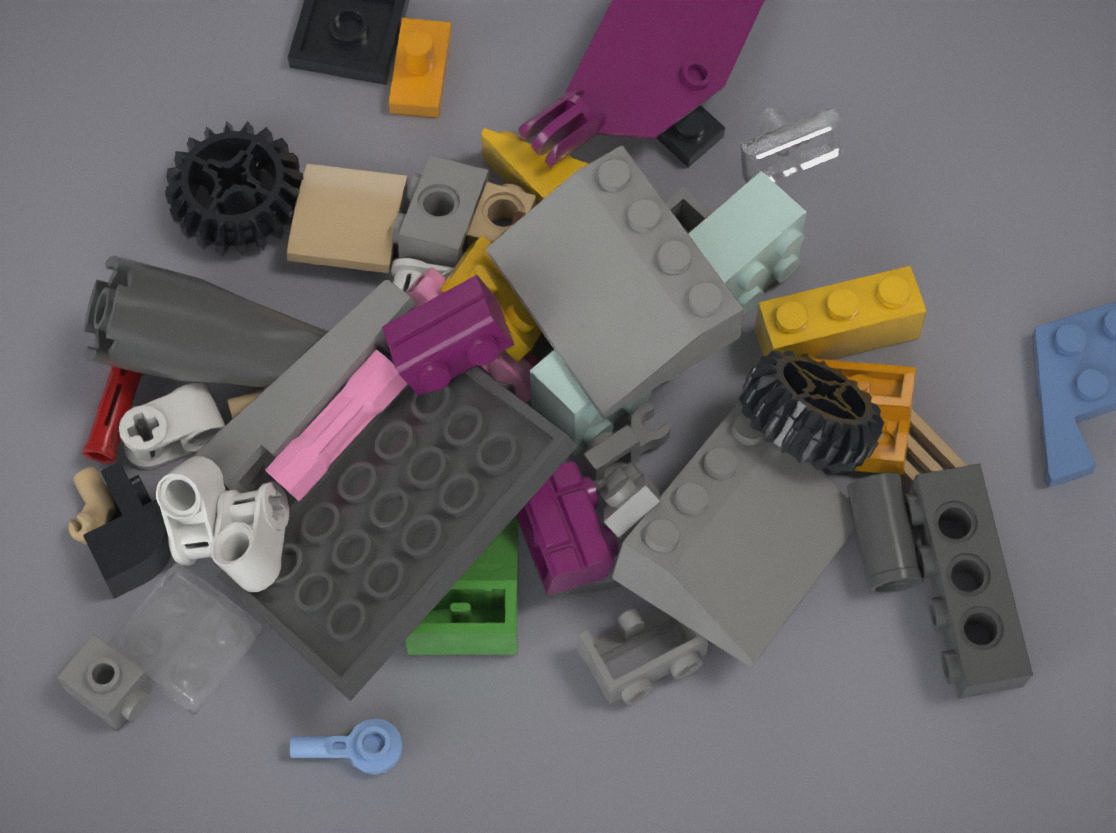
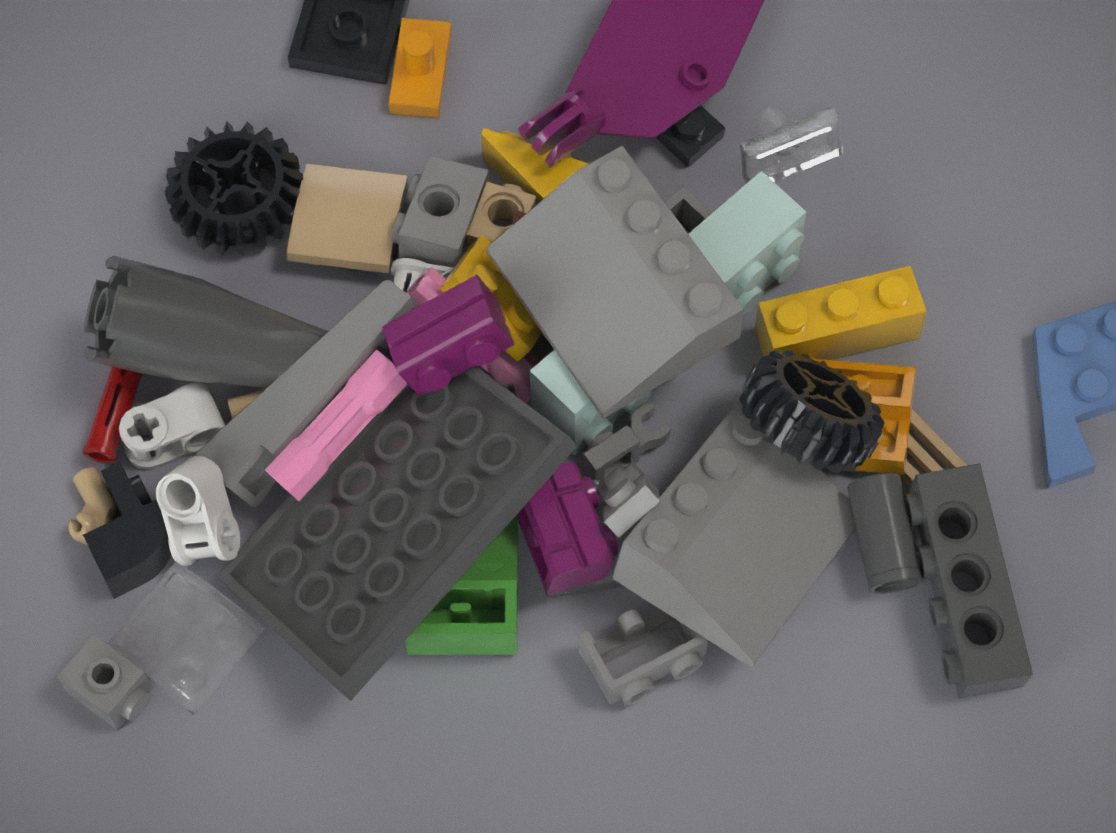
white piece [211,482,289,592] -> none
light blue plate [290,718,403,775] -> none

